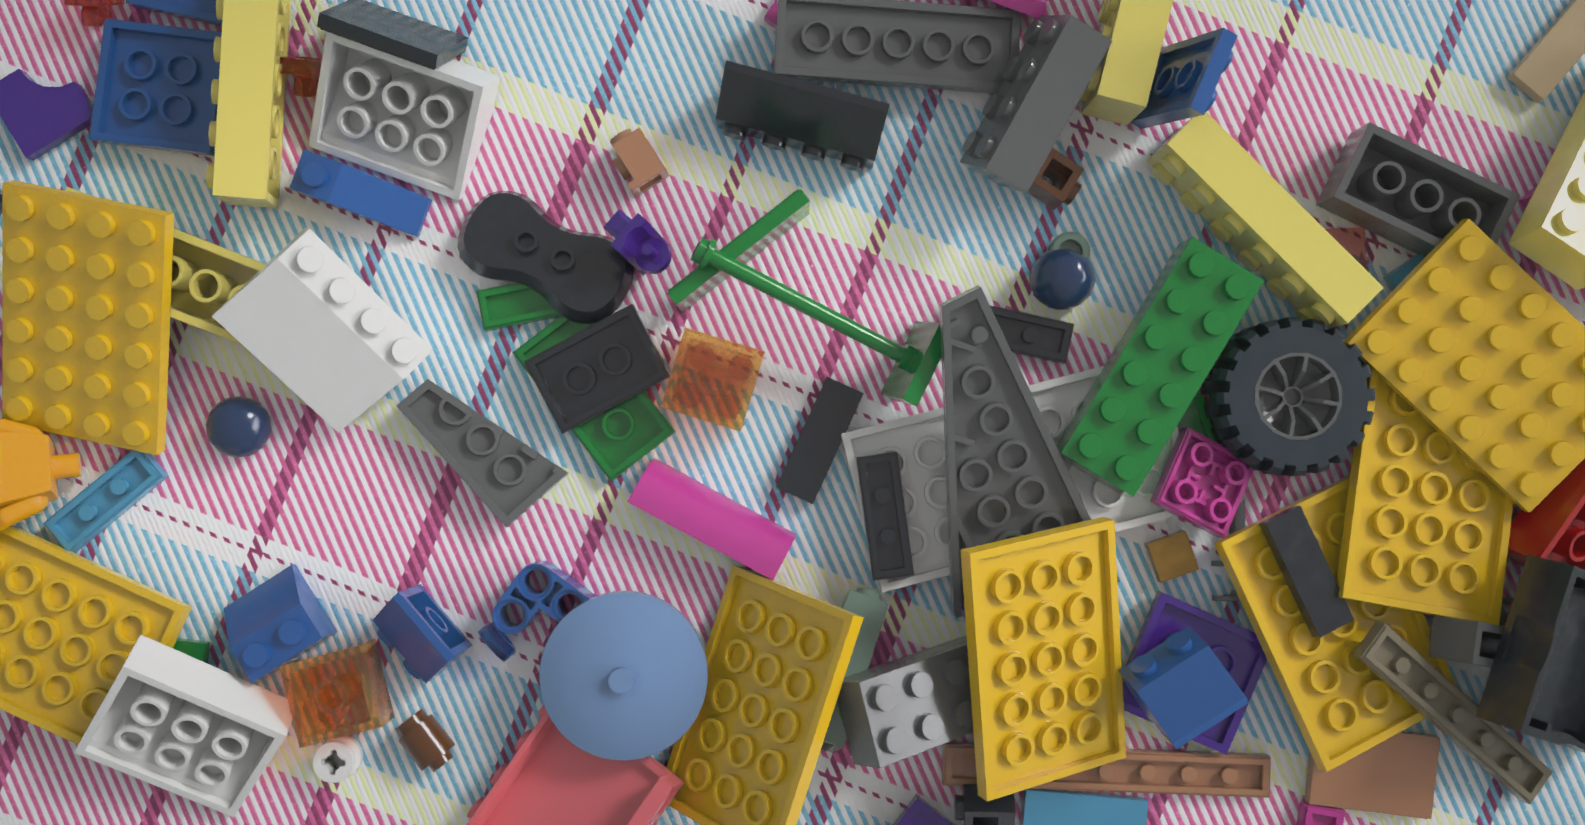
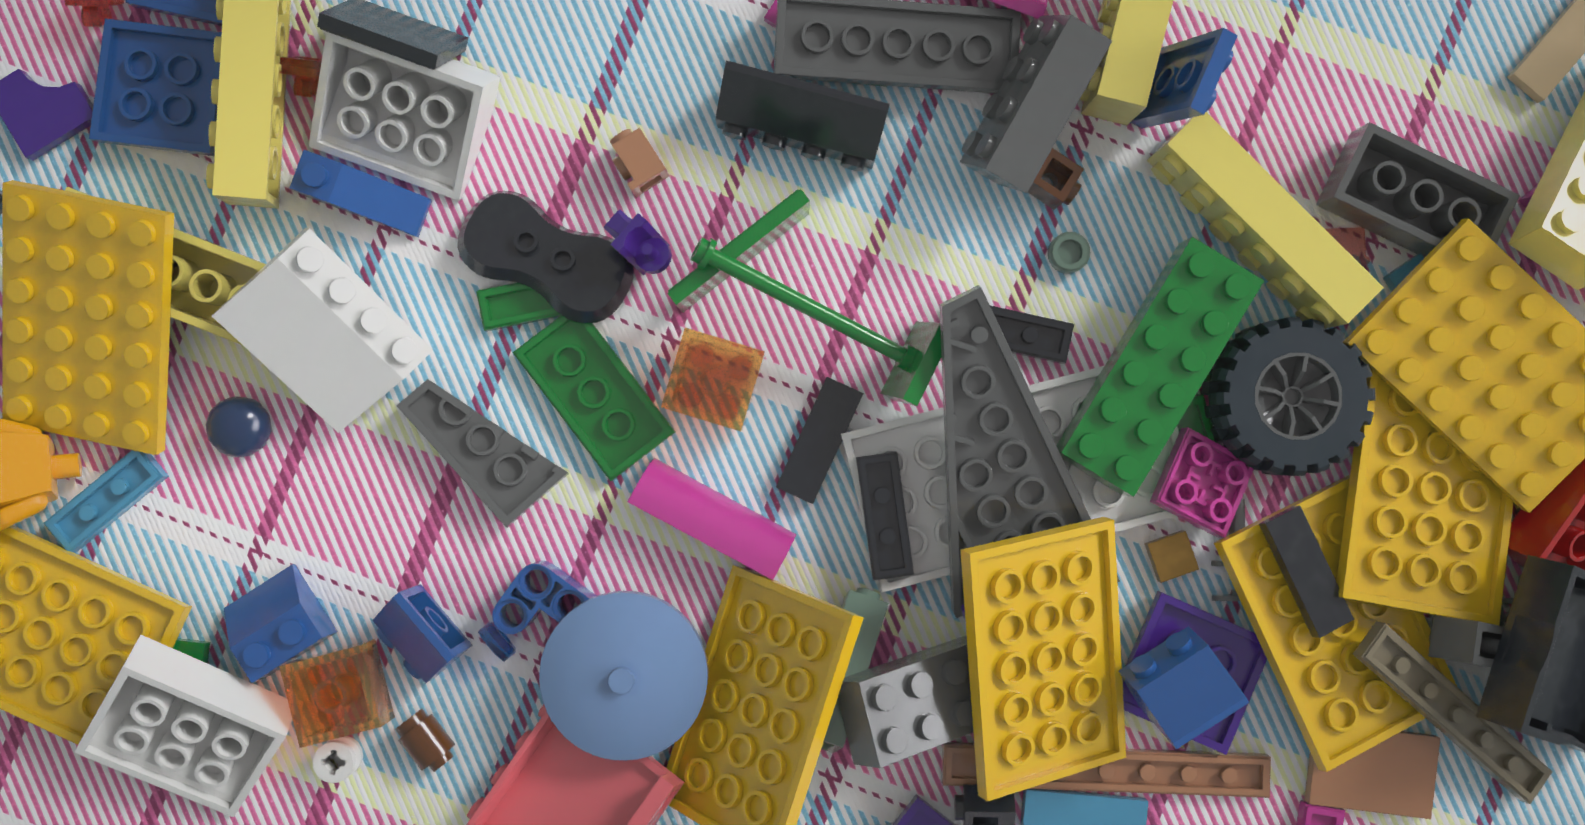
black tile [524,304,672,434] -> none
dark blue hair [1029,248,1096,310] -> none

